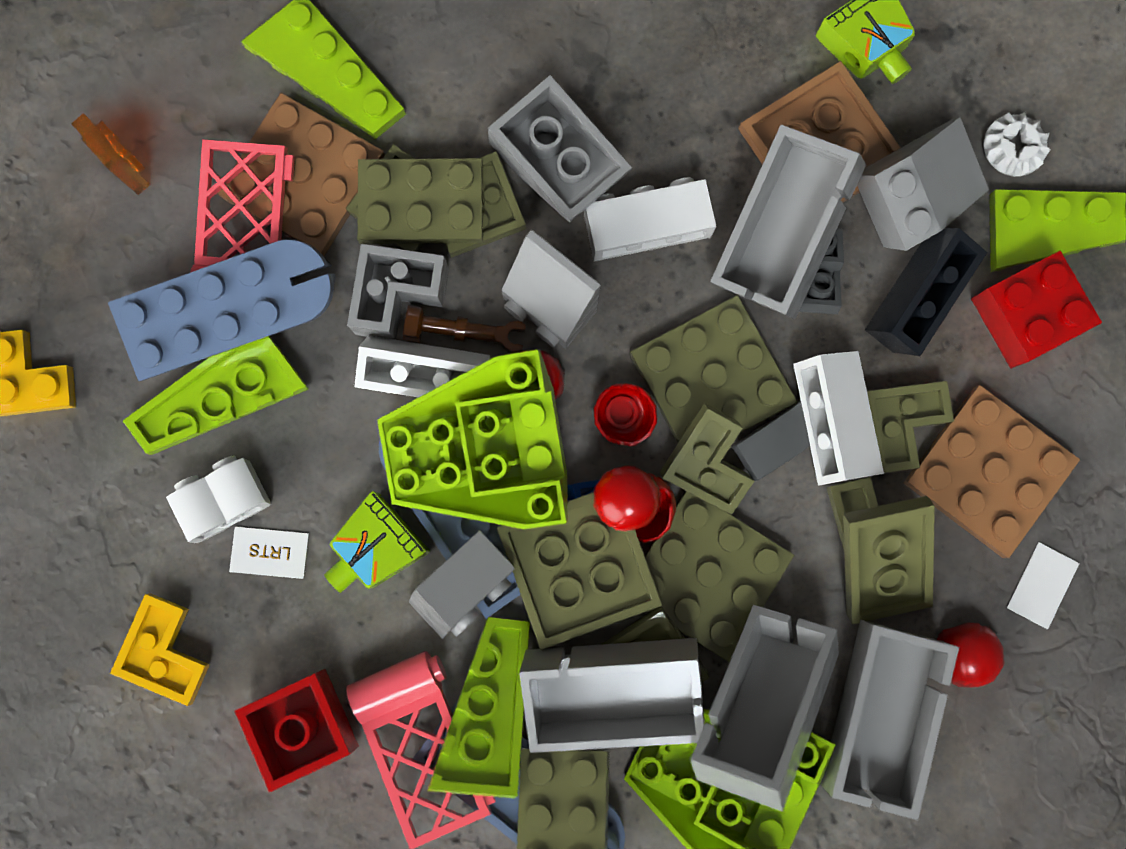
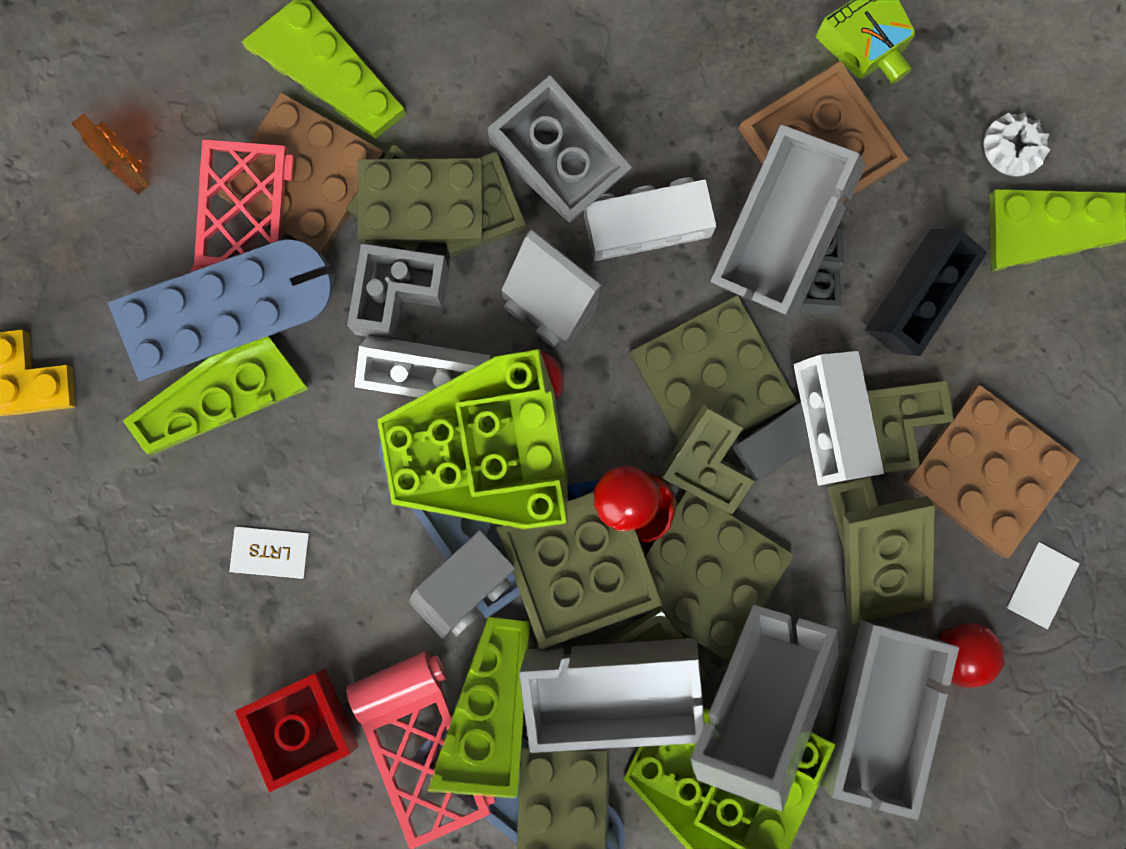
yellow plate [110,593,210,706] -> none
white brick [166,456,272,543] -> none
lime torso [324,491,431,593] -> none
reddish brown piece [403,305,526,354] -> none
red hair [593,383,657,447] -> none
light grey slope [857,117,989,251] -> none
red brick [971,250,1102,369] -> none

